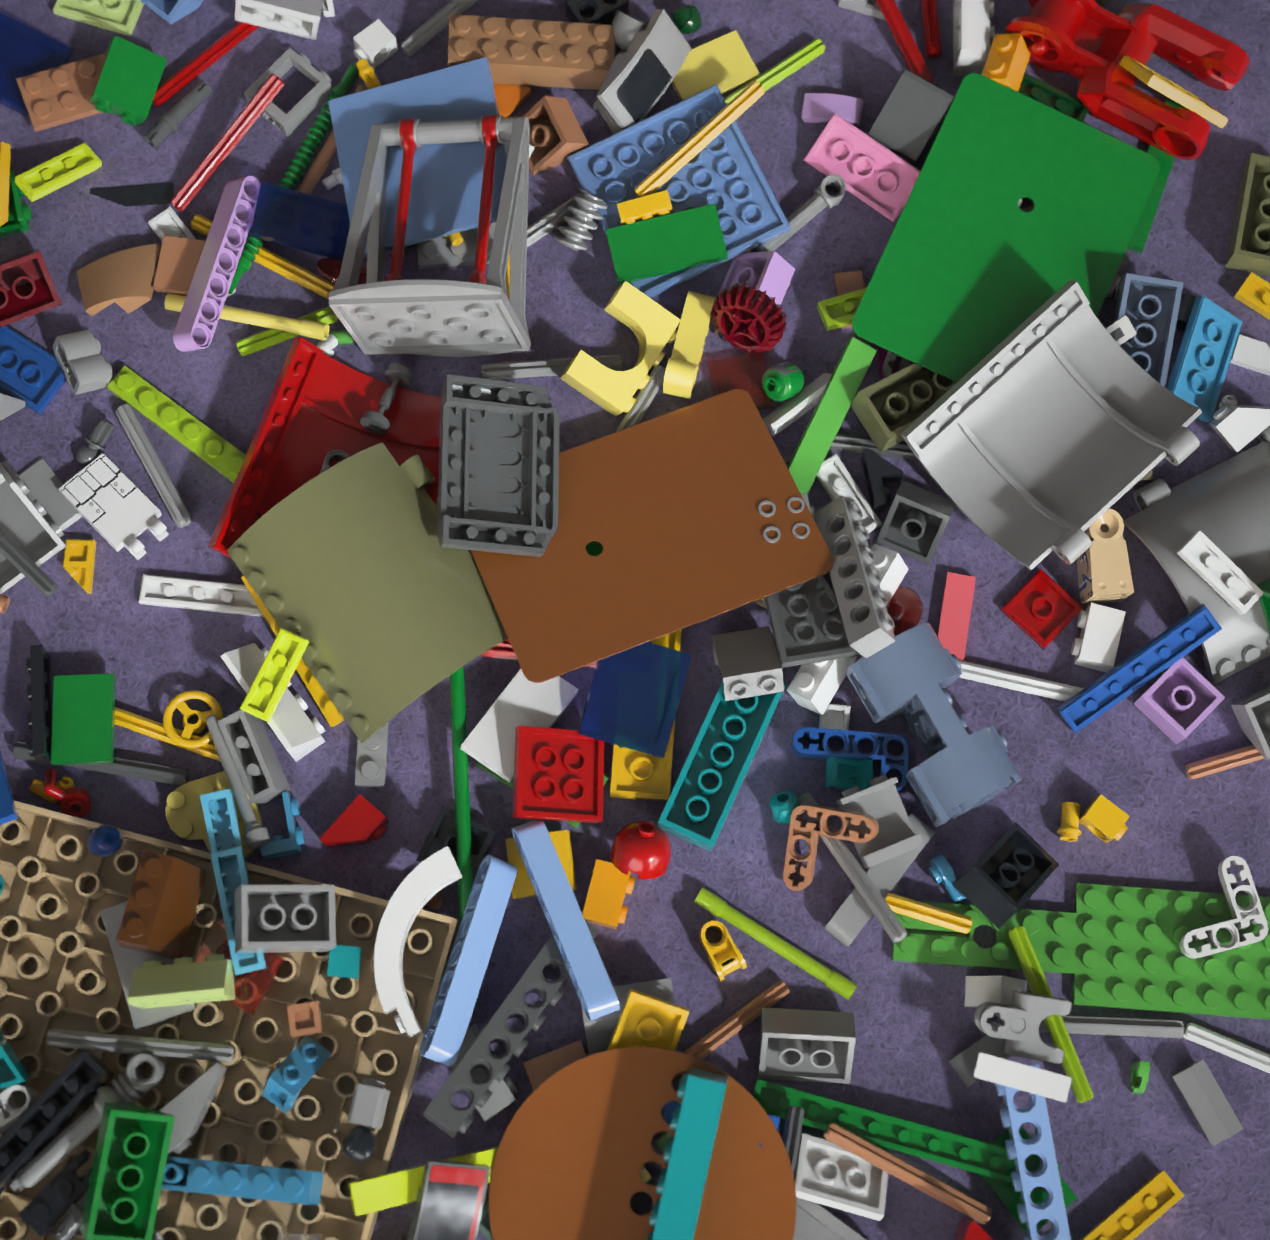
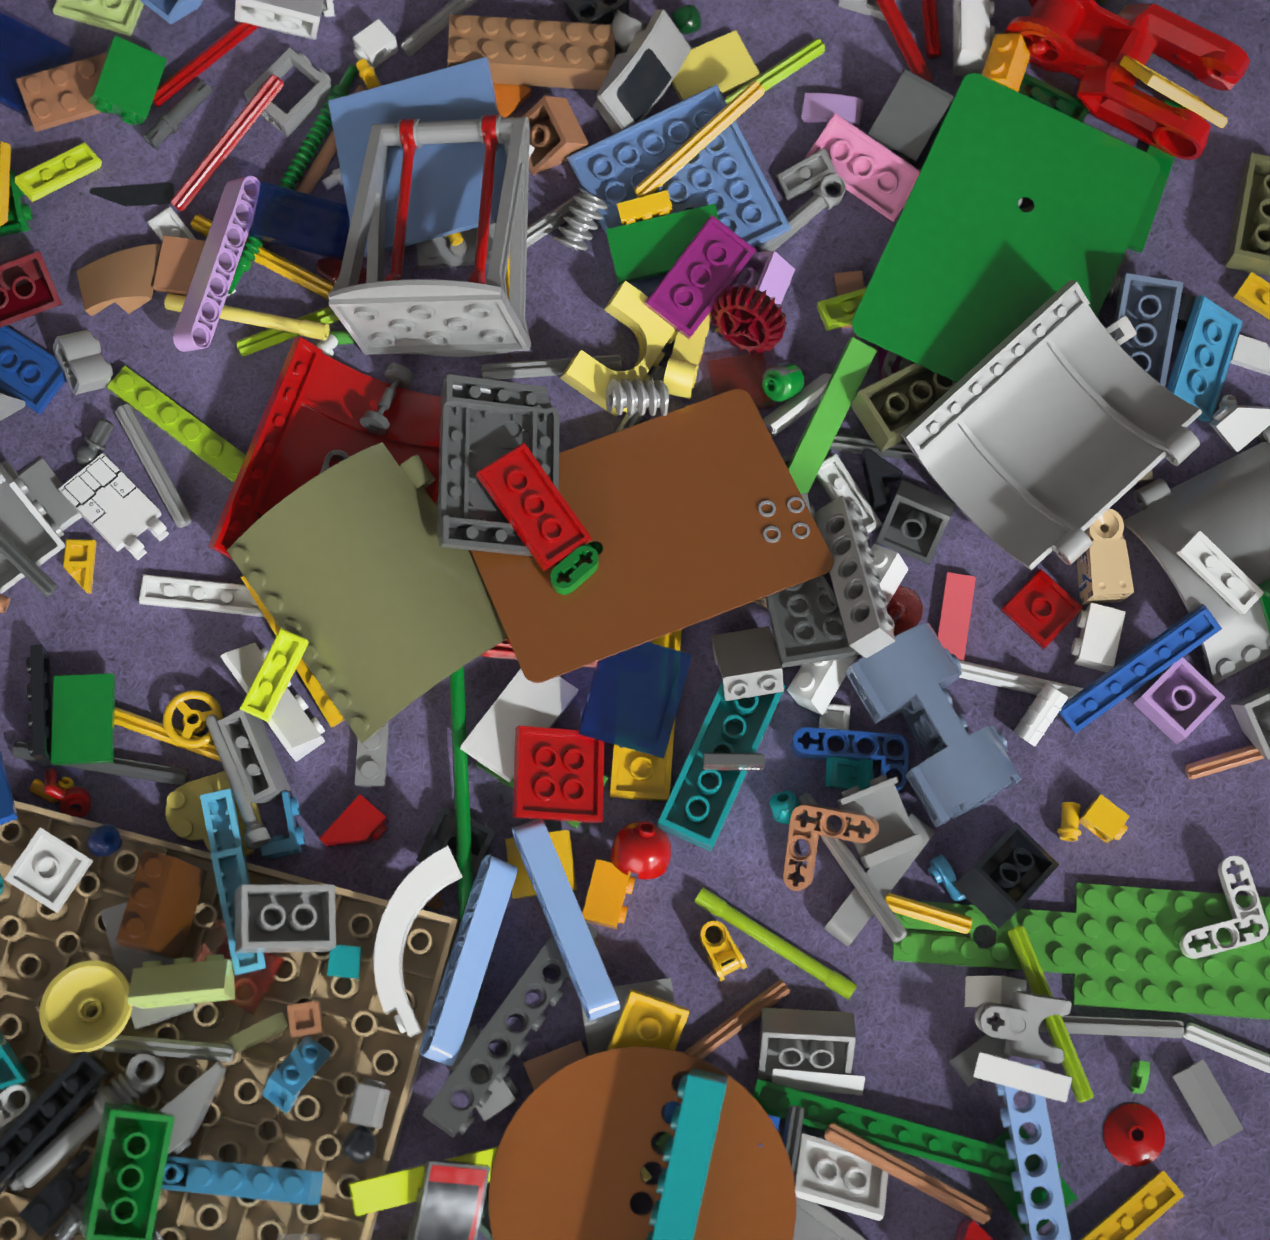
none -> white plate [4,827,93,913]
none -> light yellow dish [39,960,133,1053]
none -> olive beam [229,1012,289,1053]
none -> red tile [475,442,592,571]
none -> green beam [550,545,599,595]
none -> light grey piece [606,378,669,416]
none -> magenta tile [644,215,756,340]
none -> dark grey tile [703,753,765,771]
none -> white sticker [772,1069,865,1095]
none -> light grey plate [775,148,838,201]
none -> white axle [1013,683,1068,746]
none -> red dish [1103,1103,1165,1167]

